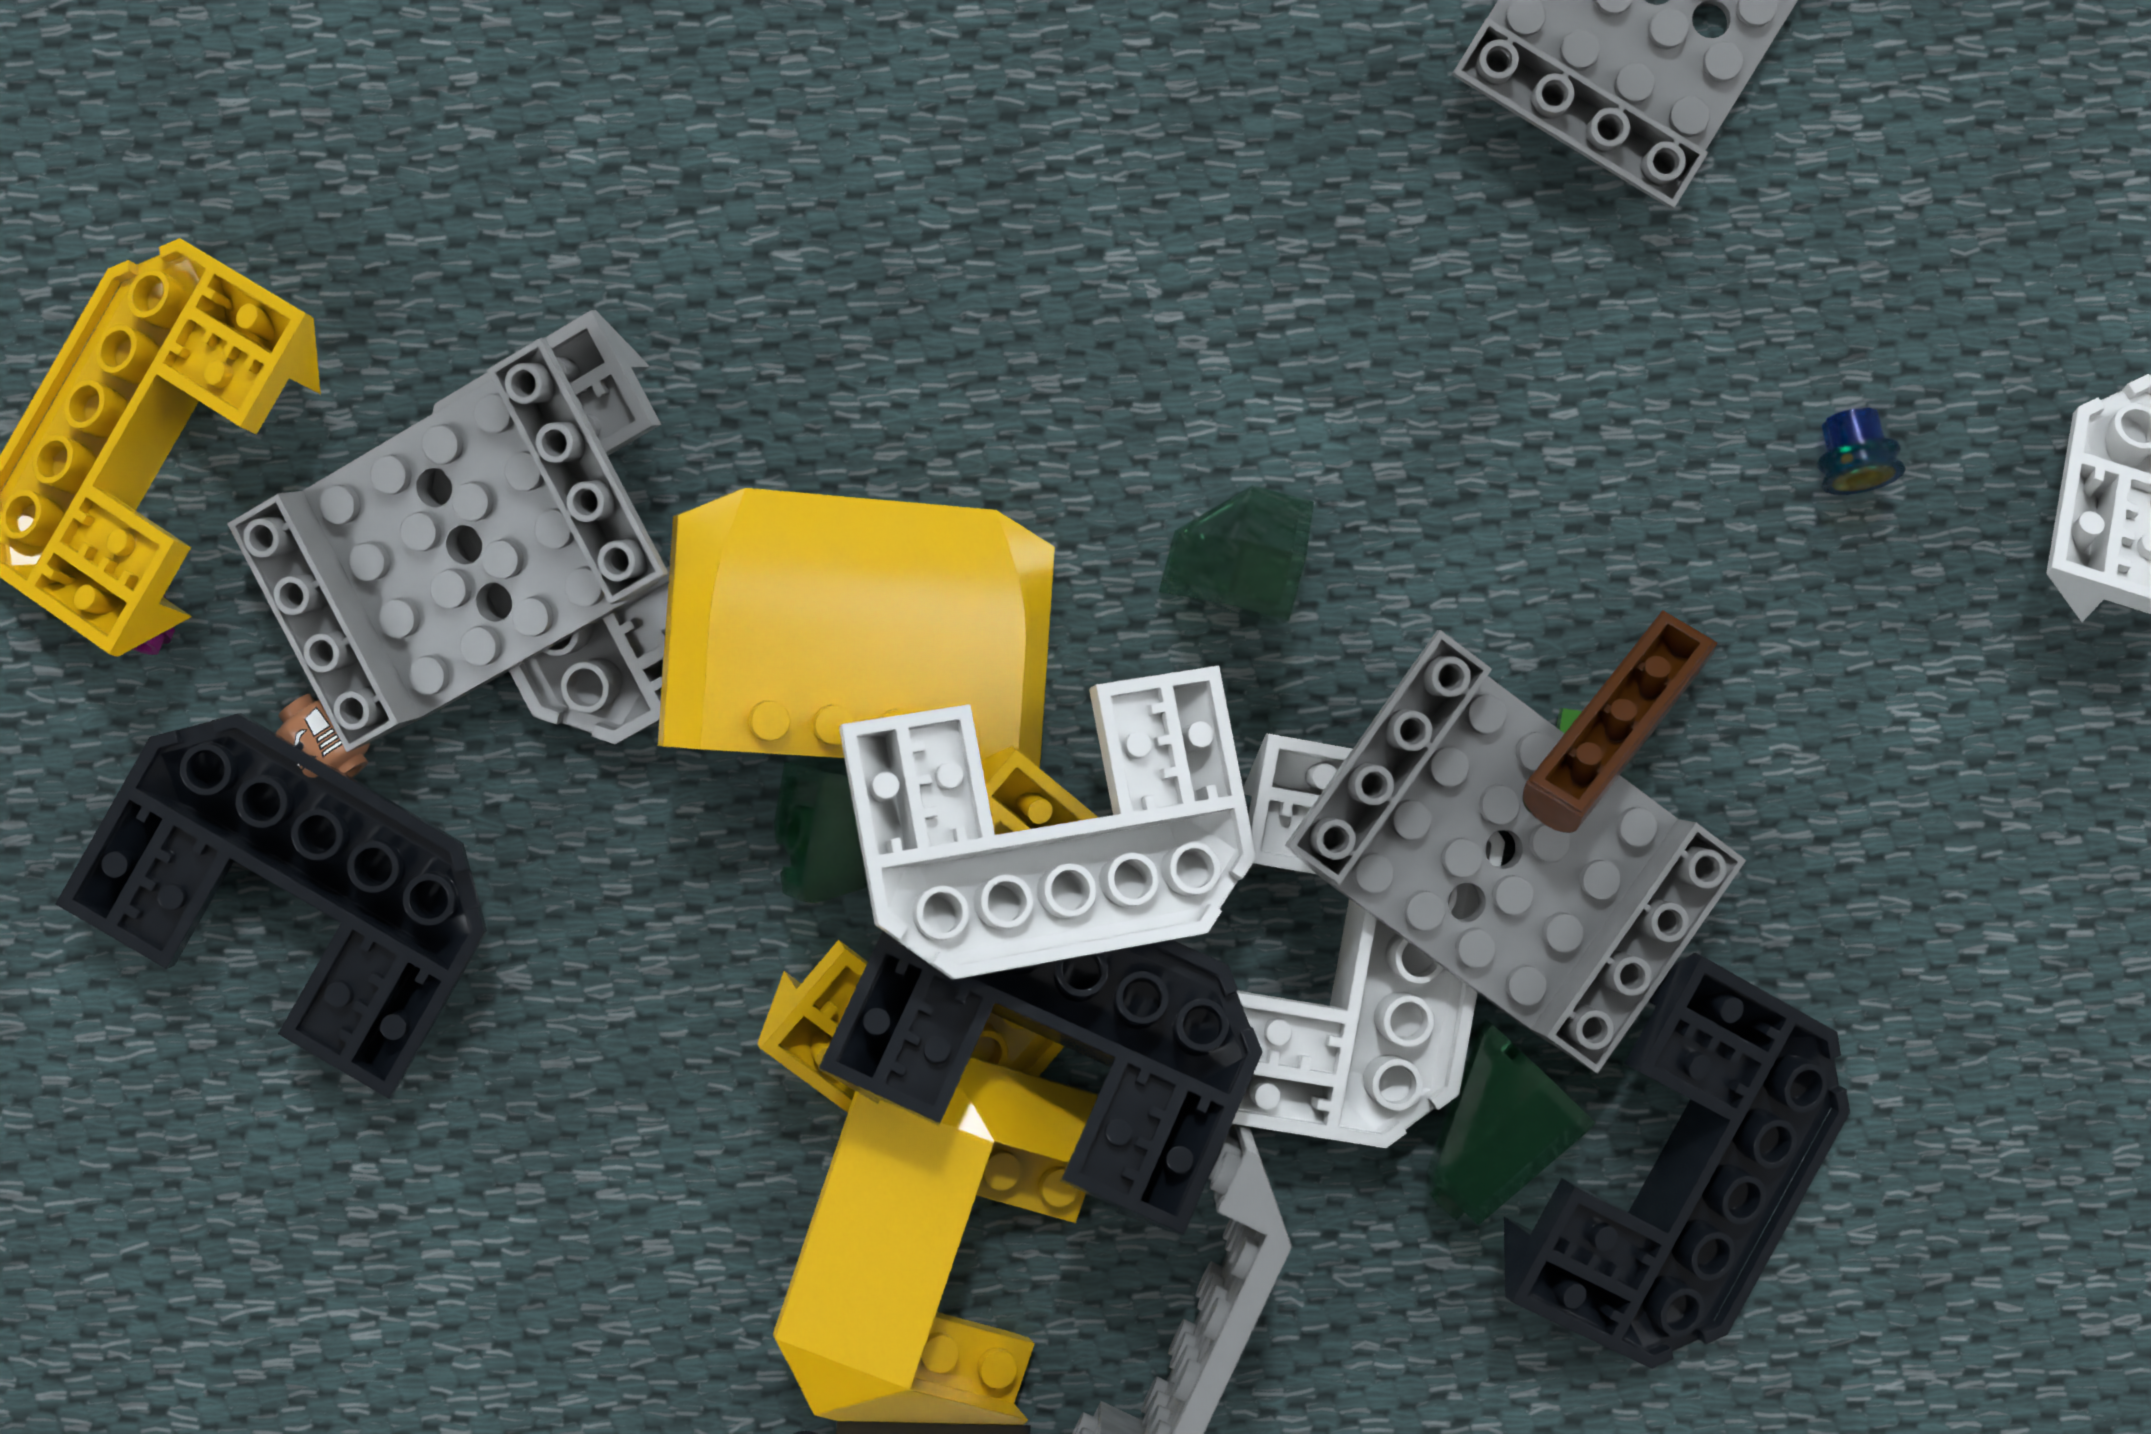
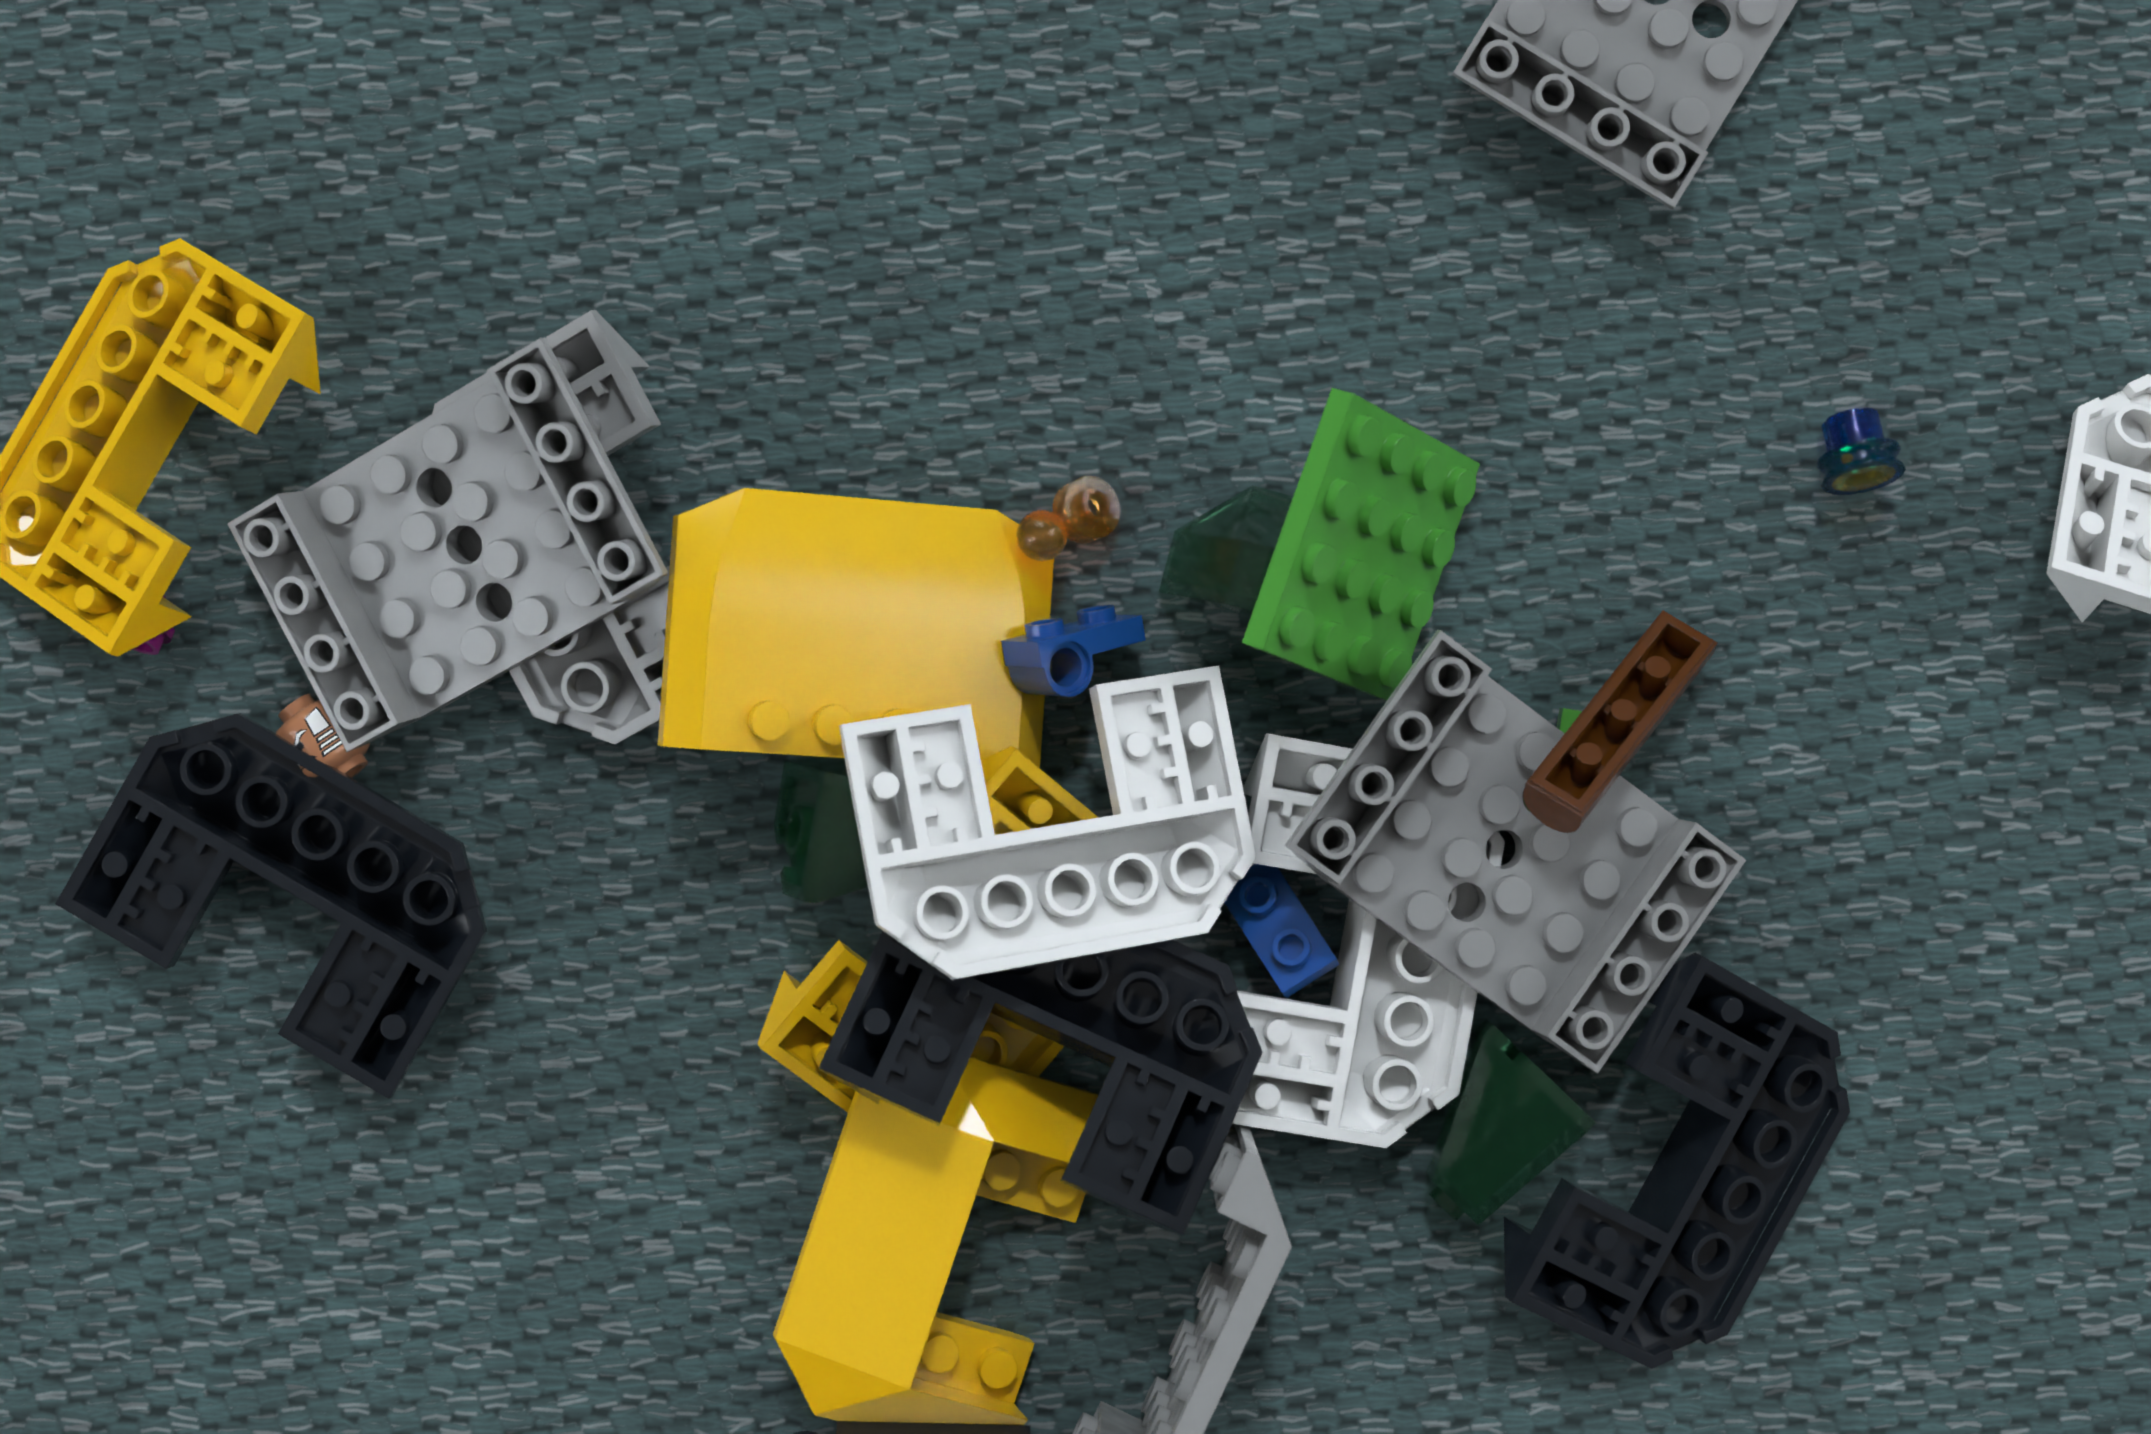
none -> blue plate [1001,605,1146,697]
none -> clear orange plate [1016,476,1120,561]
none -> blue plate [1224,864,1340,999]
none -> bright green plate [1242,388,1480,701]

